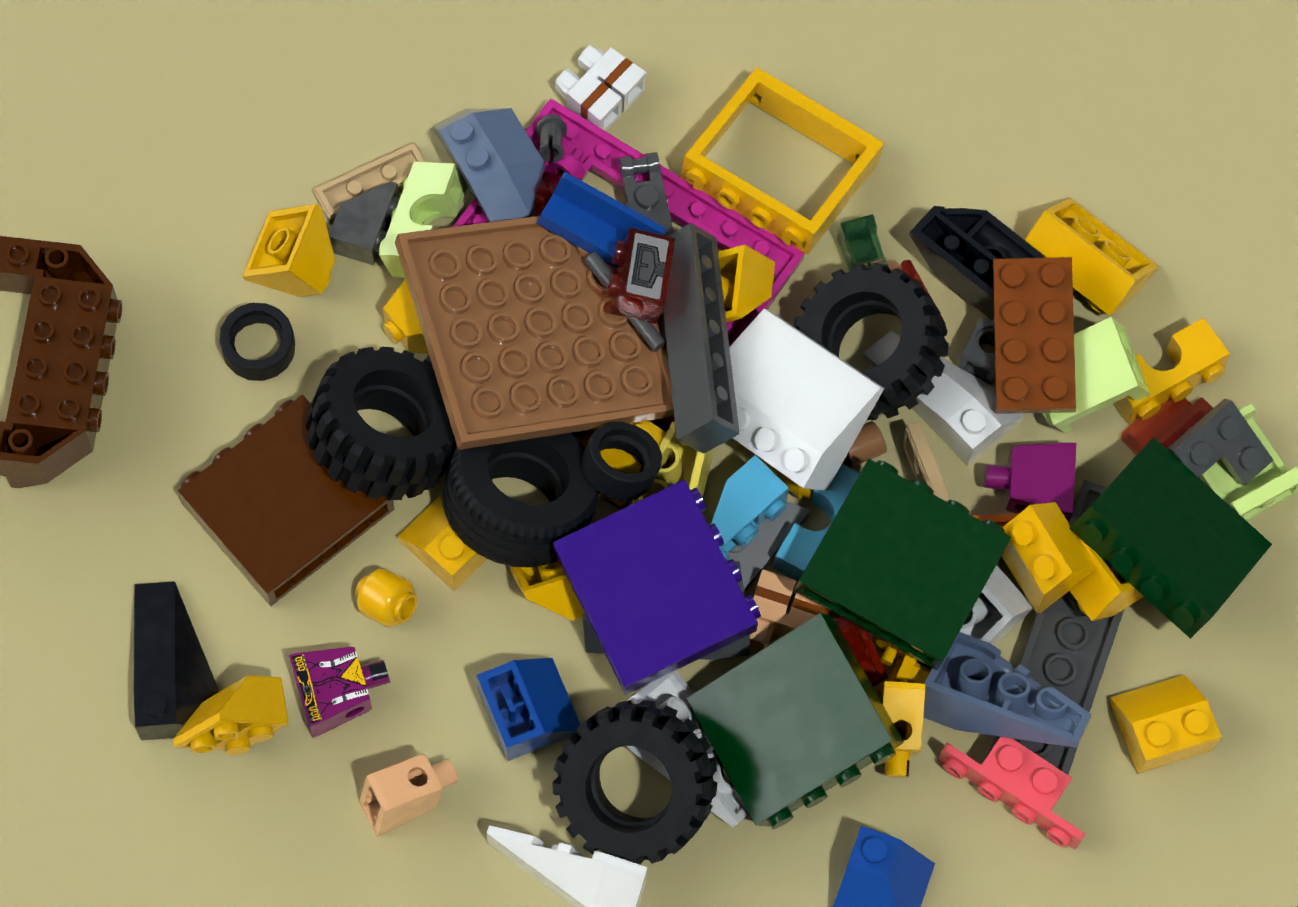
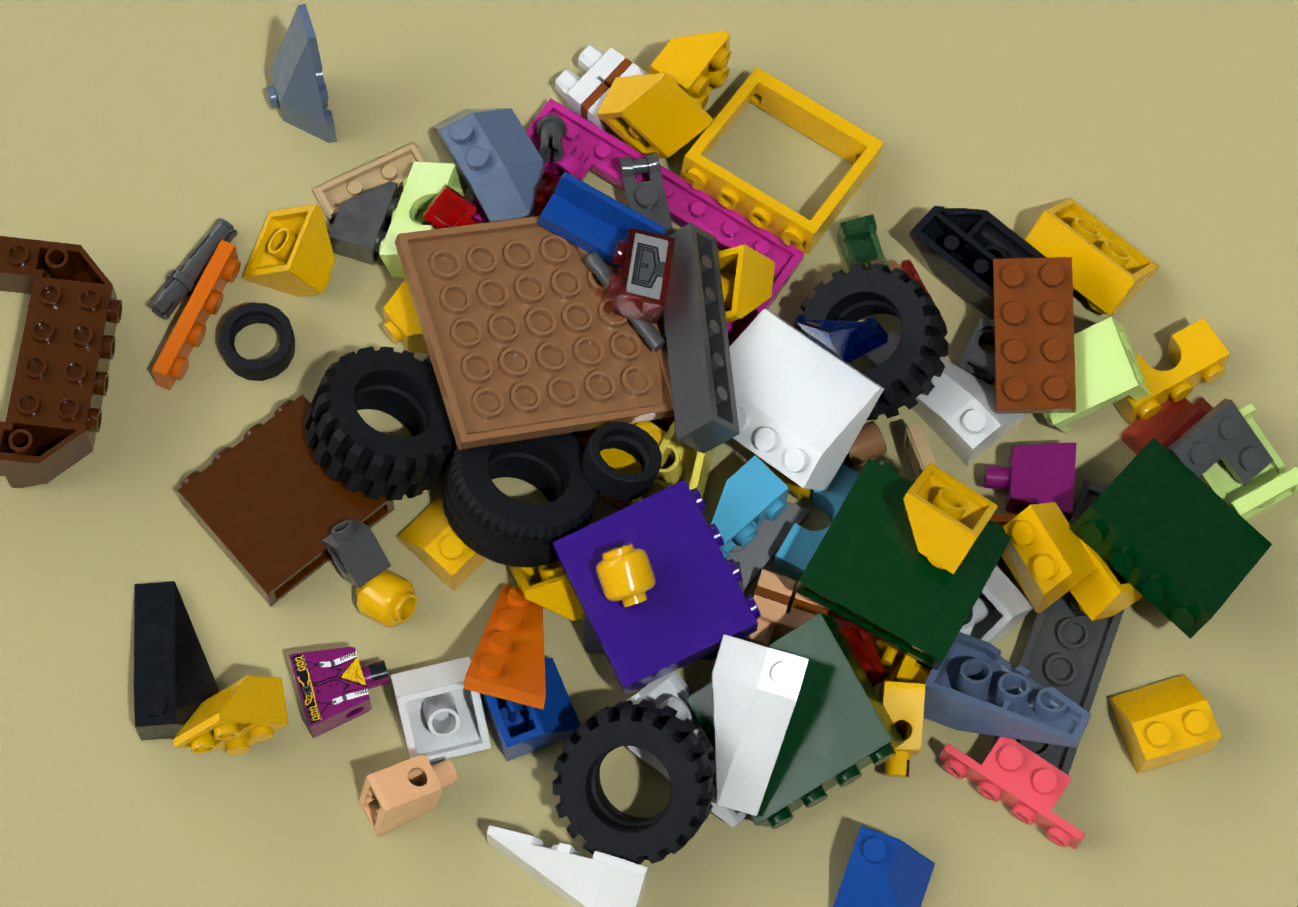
none -> dark grey pin [148,218,238,320]
none -> orange plate [152,239,241,390]
none -> sand blue wedge [266,3,337,143]
none -> dark grey brick [322,518,391,588]
none -> white slope [390,656,491,763]
none -> red plate [423,184,483,229]
none -> orange wing [463,584,546,710]
none -> yellow slope [596,72,713,158]
none -> yellow head [596,543,656,607]
none -> yellow slope [650,30,732,109]
none -> white wedge [712,634,809,816]
none -> clear blue slope [797,315,888,363]
none -> yellow slope [903,462,998,574]

